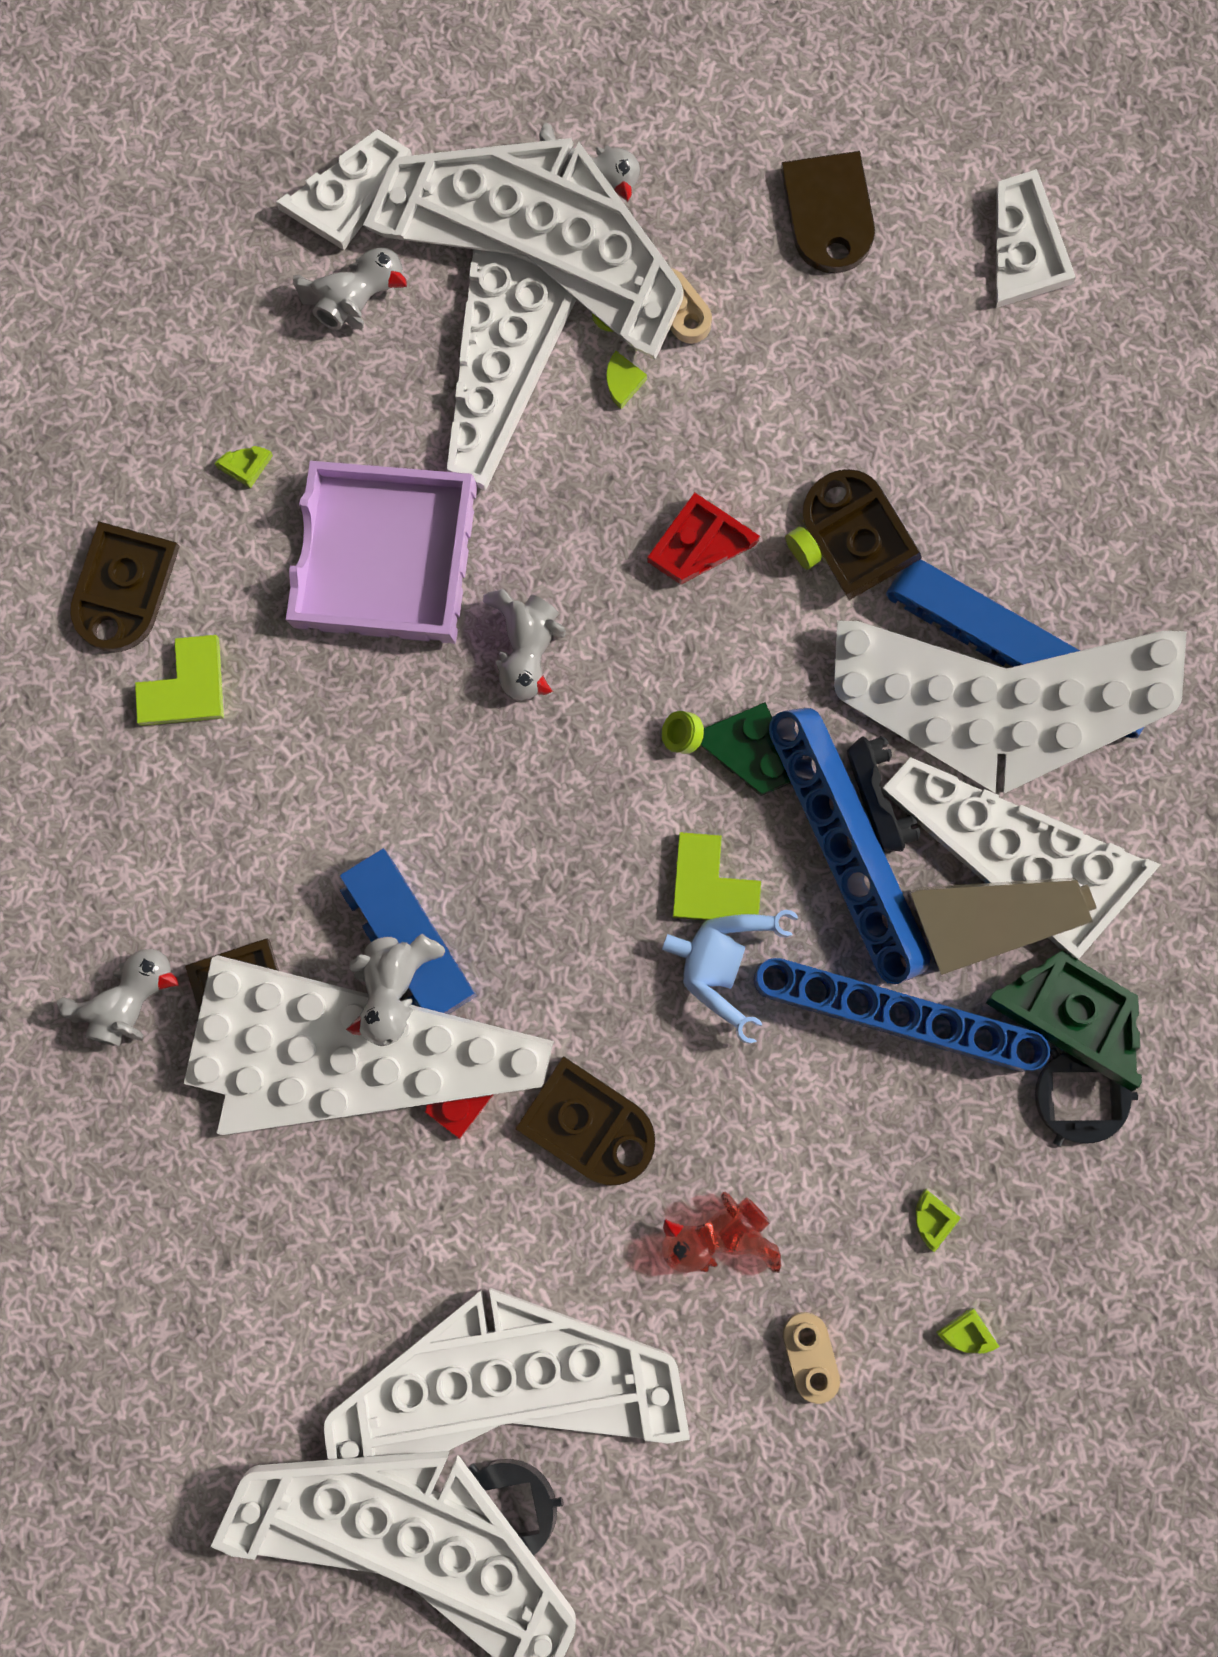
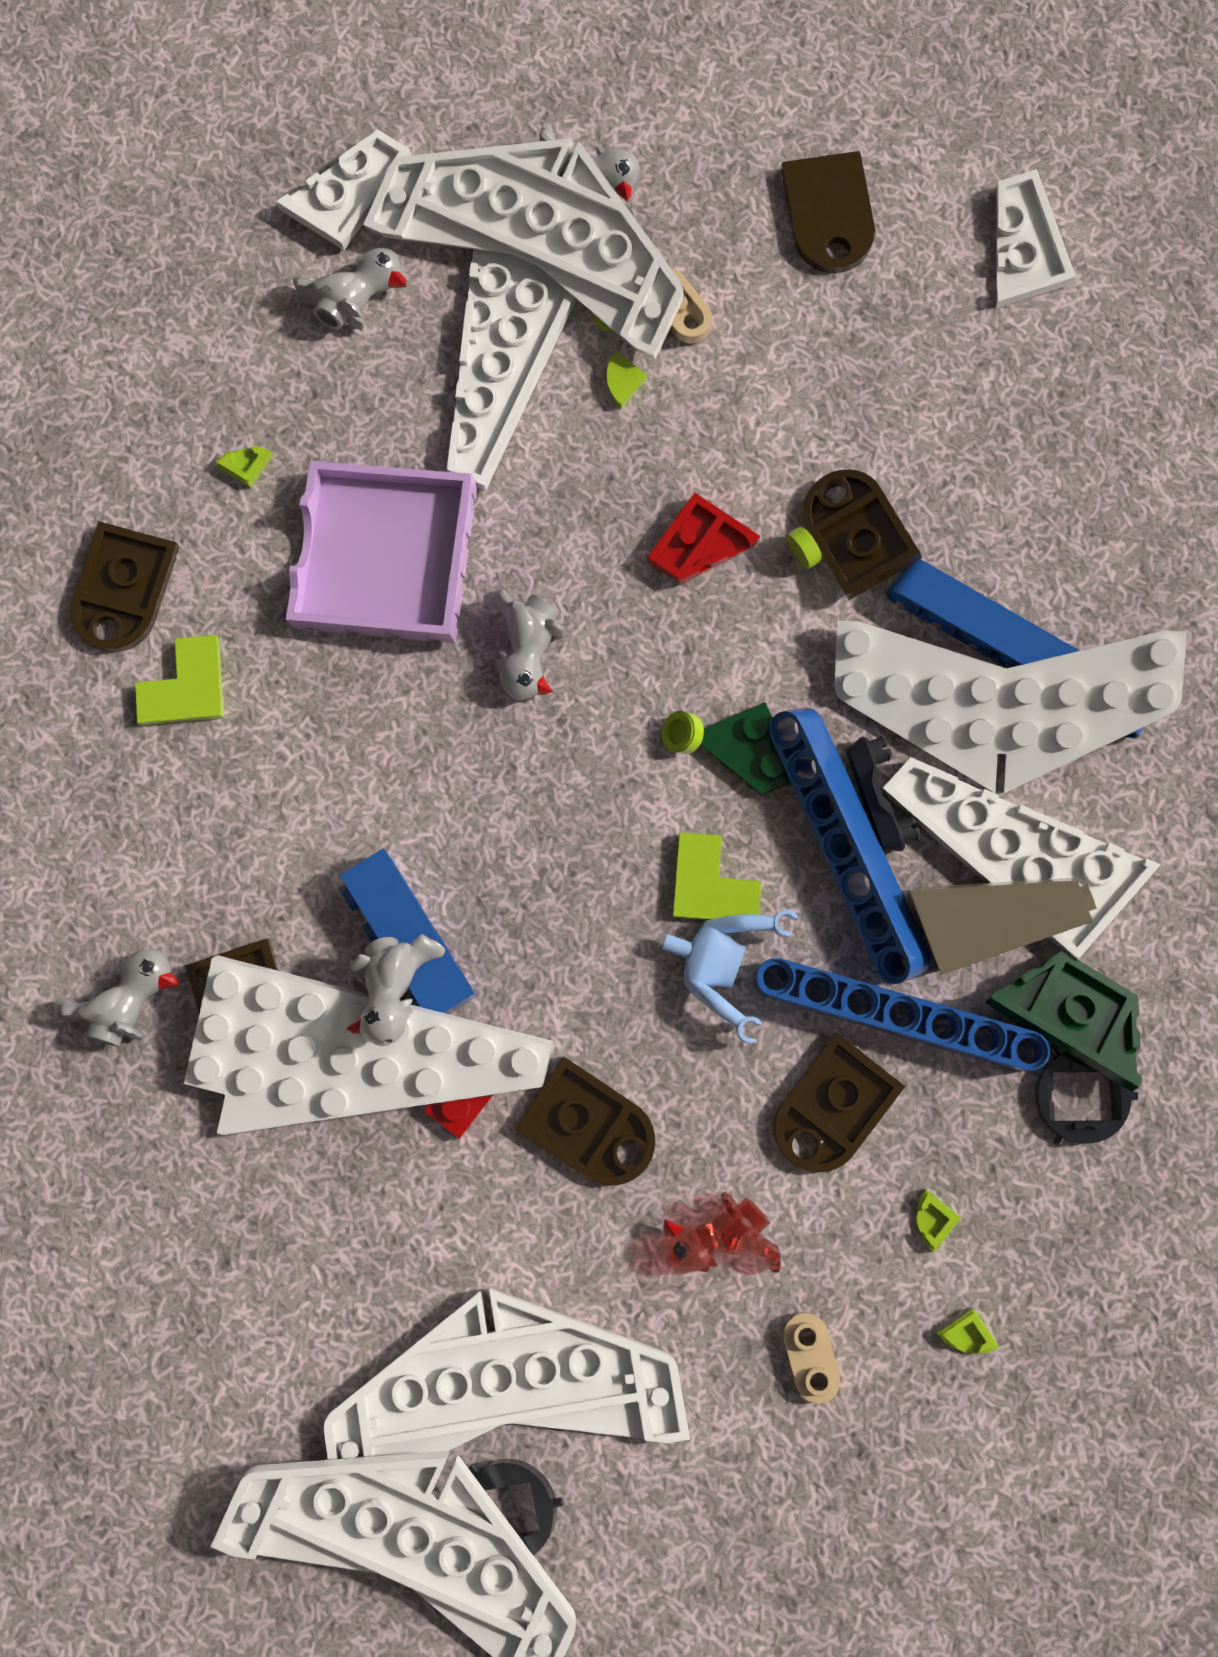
none -> dark brown tile [774,1032,906,1173]

